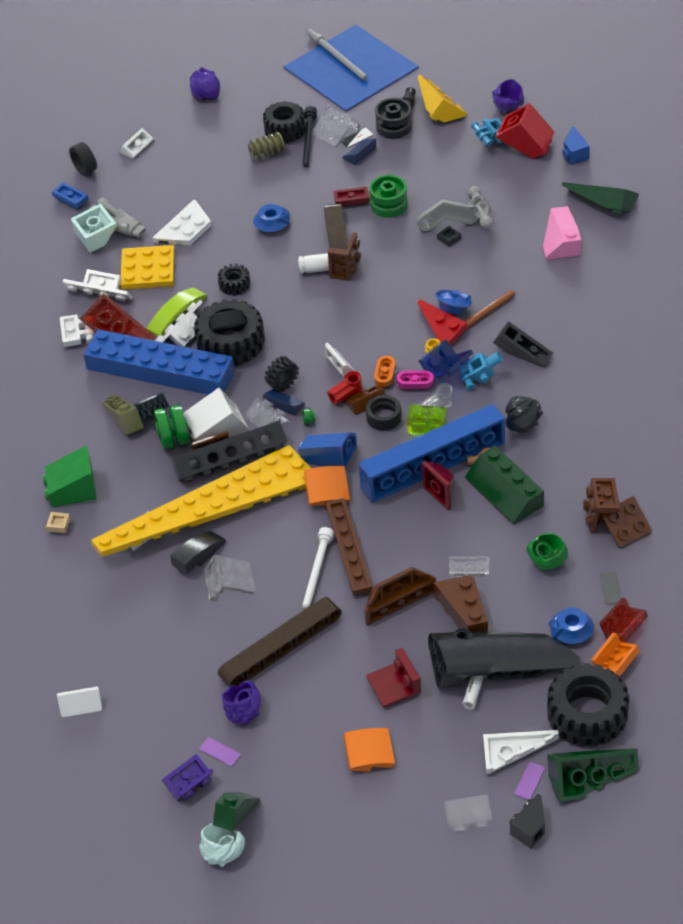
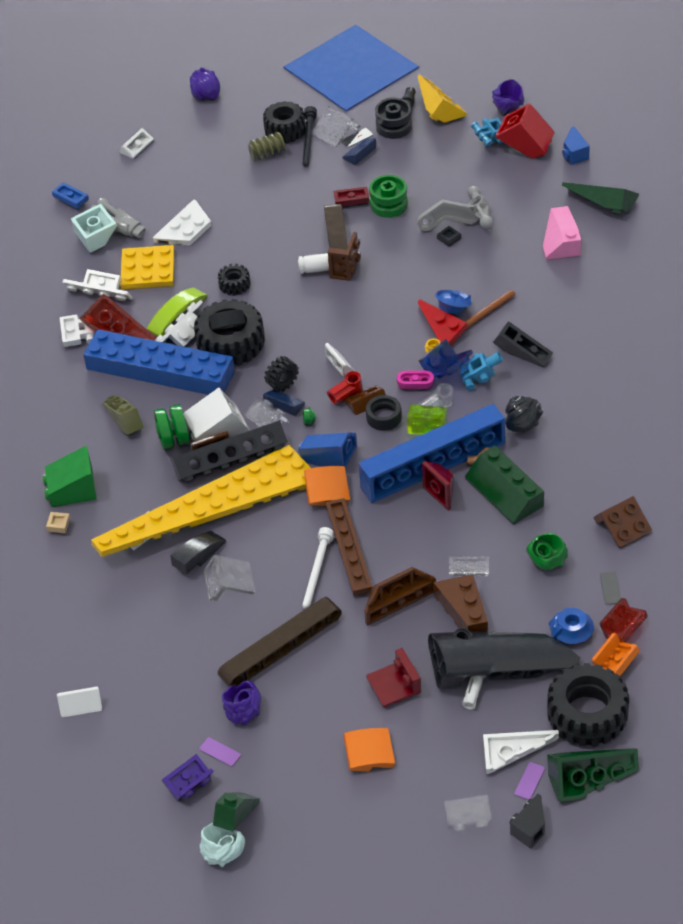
black tyre [69,142,97,176] -> none
black wheel [134,392,169,419] -> none
blue piece [253,204,290,232] -> none
light grey bar [307,29,368,81] -> none
orange plate [374,356,396,387] -> none
reddish brown bracket [583,478,620,533] -> none

